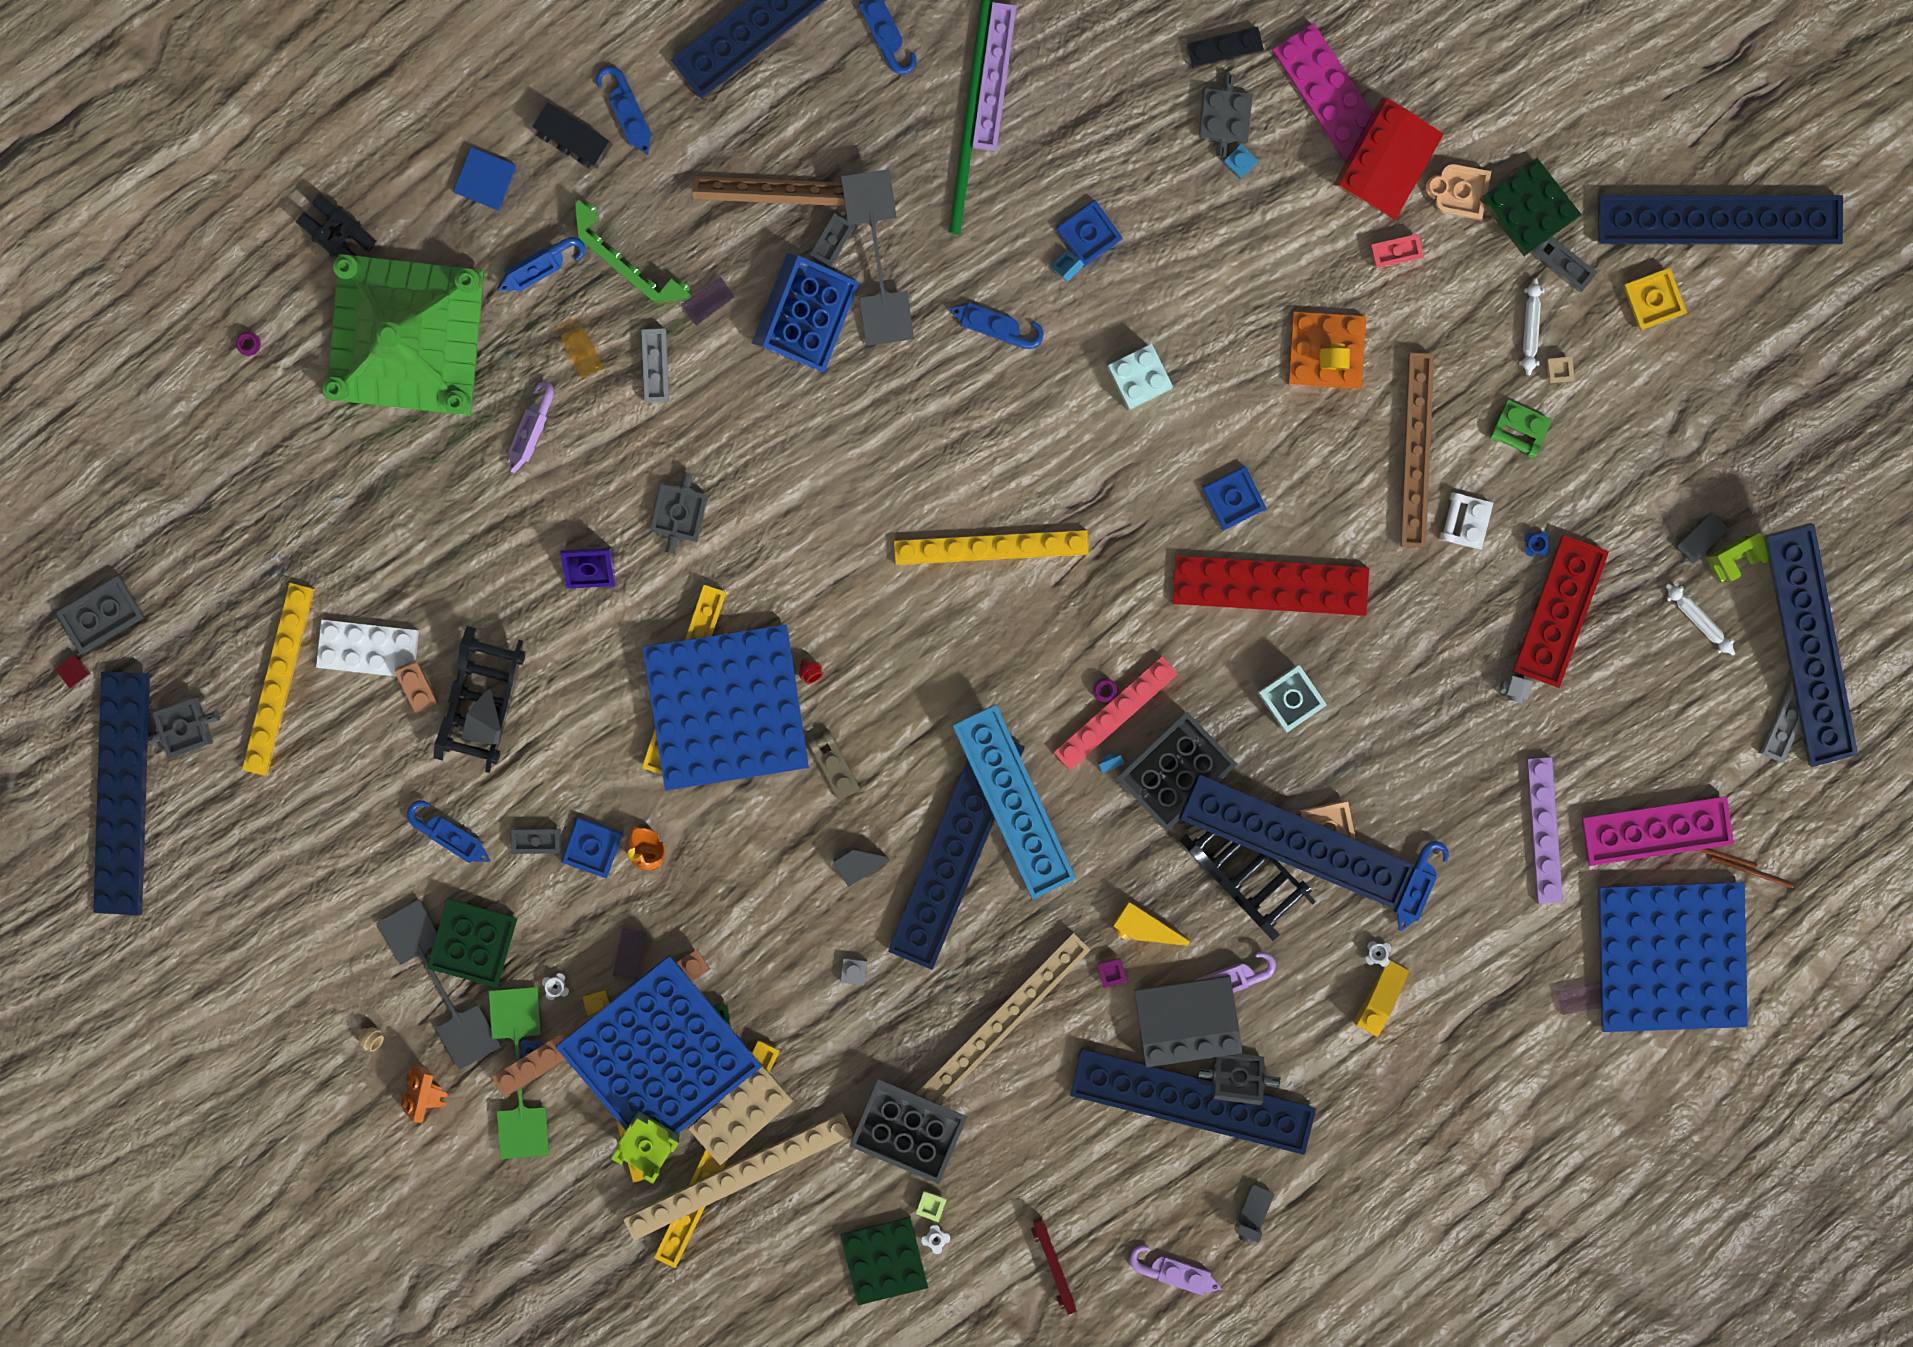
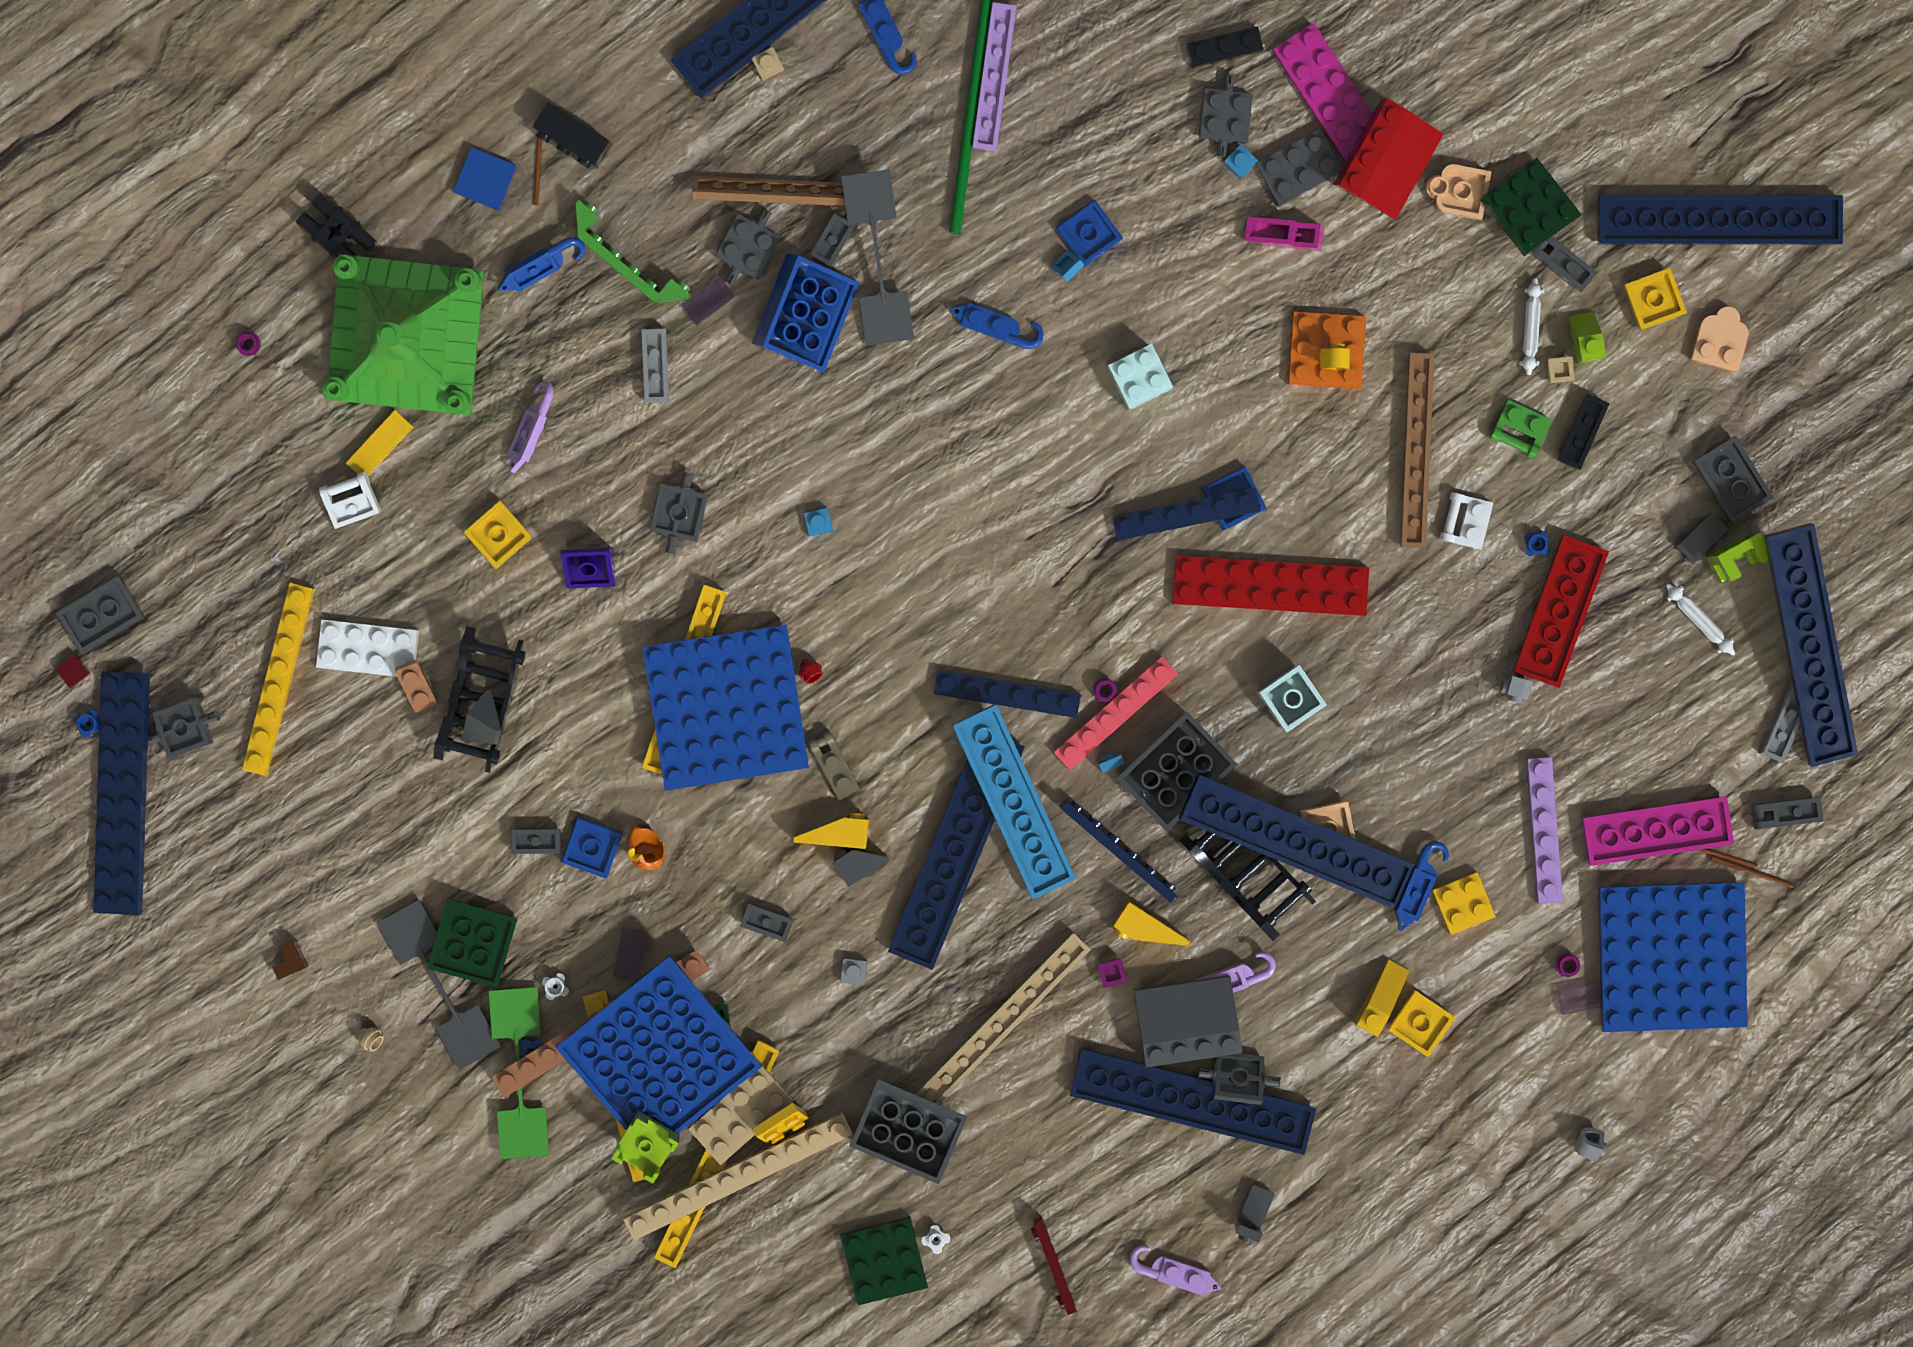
orange plate [401,1064,448,1123] -> none
blue plate [407,800,491,863] -> none
clear yellow plate [561,325,604,380] -> none
blue plate [596,66,653,155] -> none
yellow plate [894,530,1089,565] -> none
yellowish green plate [916,1190,947,1222] -> none
white plate [1366,941,1391,967] -> none
coral plate [1370,234,1424,269] -> none
none -> blue plate [75,710,99,738]
none -> reddish brown piece [272,939,308,980]
none -> white plate [319,471,381,529]
none -> yellow tile [346,410,414,476]
none -> yellow plate [464,501,533,569]
none -> dark orange axle [534,137,542,206]
none -> dark grey plate [715,209,781,286]
none -> dark grey plate [740,903,794,943]
none -> tan plate [752,47,784,81]
none -> yellow plate [752,1103,809,1144]
none -> yellow slope [793,813,869,849]
none -> dark azure plate [804,508,833,537]
none -> dark blue plate [934,670,1081,718]
none -> dark blue plate [1060,800,1177,903]
none -> dark blue plate [1112,488,1260,541]
none -> dark pink slope [1245,217,1325,252]
none -> dark grey plate [1255,129,1342,207]
none -> yellow plate [1387,990,1456,1058]
none -> yellow plate [1432,872,1496,935]
none -> magenta plate [1555,953,1580,977]
none -> black plate [1556,394,1610,471]
none -> lime slope [1568,312,1606,364]
none -> light grey plate [1574,1127,1607,1161]
none -> light nougat plate [1690,307,1749,373]
none -> dark grey plate [1692,436,1774,523]
none -> dark grey plate [1751,797,1823,829]

